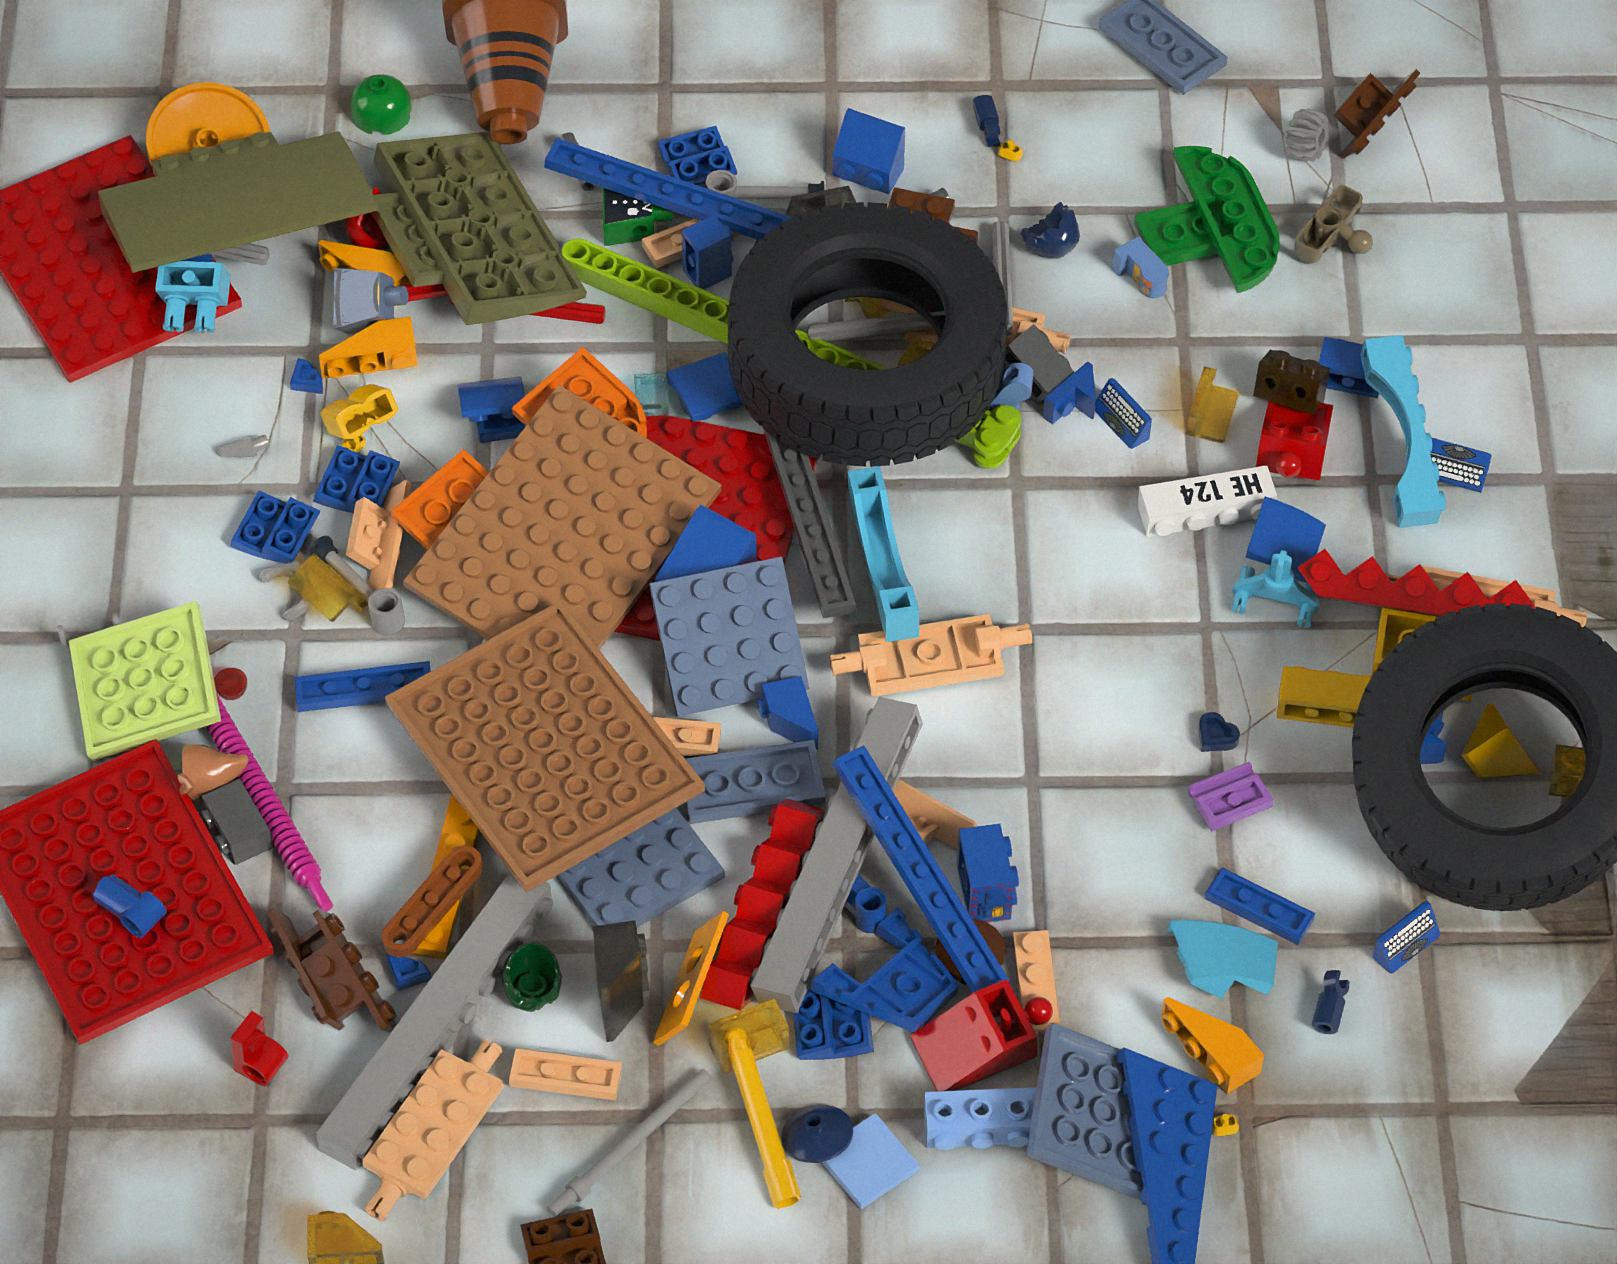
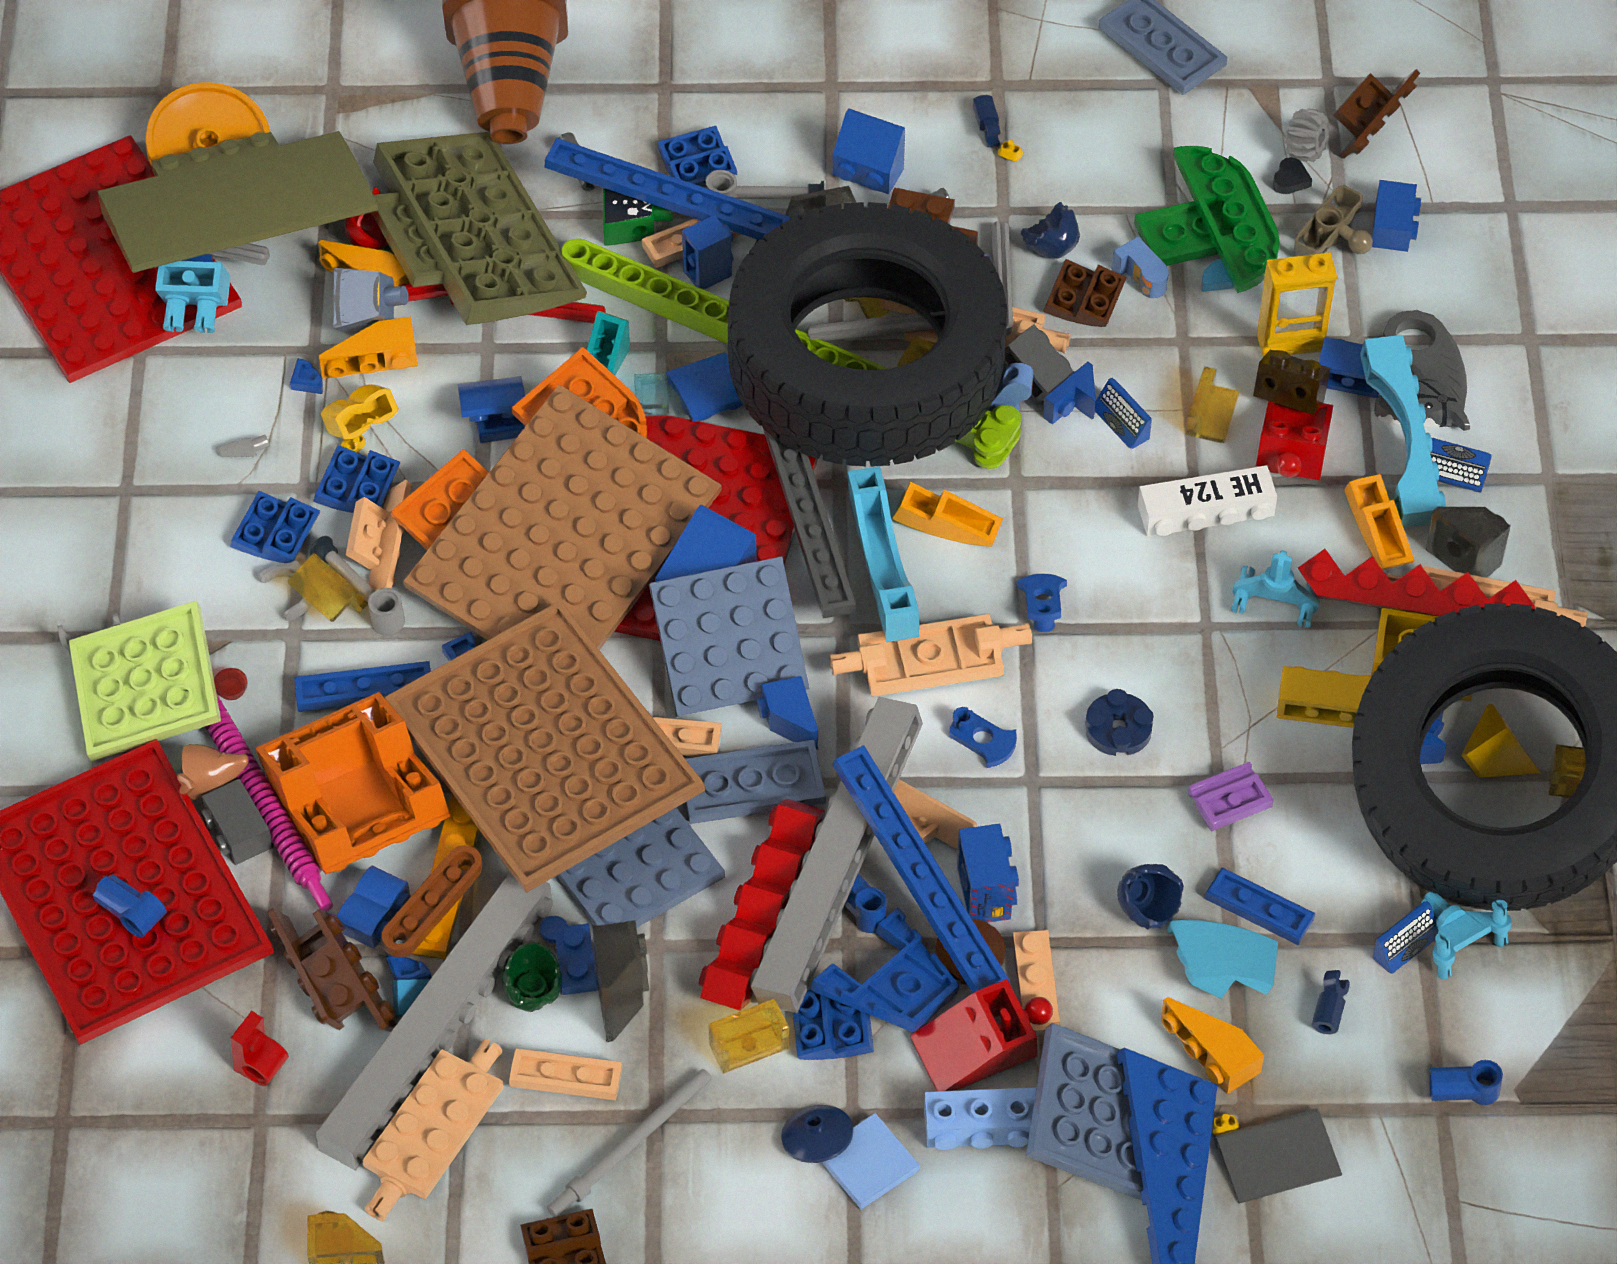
green cylinder [350,74,412,135] -> none
light orange piece [653,911,729,1046] -> none
yellow piece [724,1027,801,1209] -> none
dark blue tile [1198,712,1240,752] -> none
blue slope [1245,496,1326,583] -> none
none -> orange slope [255,692,451,875]
none -> blue brick [337,865,411,948]
none -> dark azure tile [392,980,430,1016]
none -> blue tile [442,631,476,661]
none -> blue hinge [540,916,598,995]
none -> teal slope [587,311,630,375]
none -> light orange slope [892,482,1003,547]
none -> blue piece [949,707,1017,768]
none -> blue piece [1017,574,1067,632]
none -> reddish brown slope [1043,259,1127,327]
none -> dark blue plate [1085,689,1154,756]
none -> dark blue hair [1117,864,1184,930]
none -> dark azure tile [1201,259,1233,292]
none -> dark grey piece [1214,1108,1342,1204]
none -> yellow door [1257,252,1338,357]
none -> black tile [1273,157,1312,194]
none -> light orange slope [1344,474,1415,570]
none -> blue brick [1372,180,1421,252]
none -> dark grey animal [1374,310,1470,431]
none -> medium azure axle [1421,892,1511,979]
none -> clear smoke slope [1425,507,1511,578]
none -> blue piece [1429,1060,1503,1105]

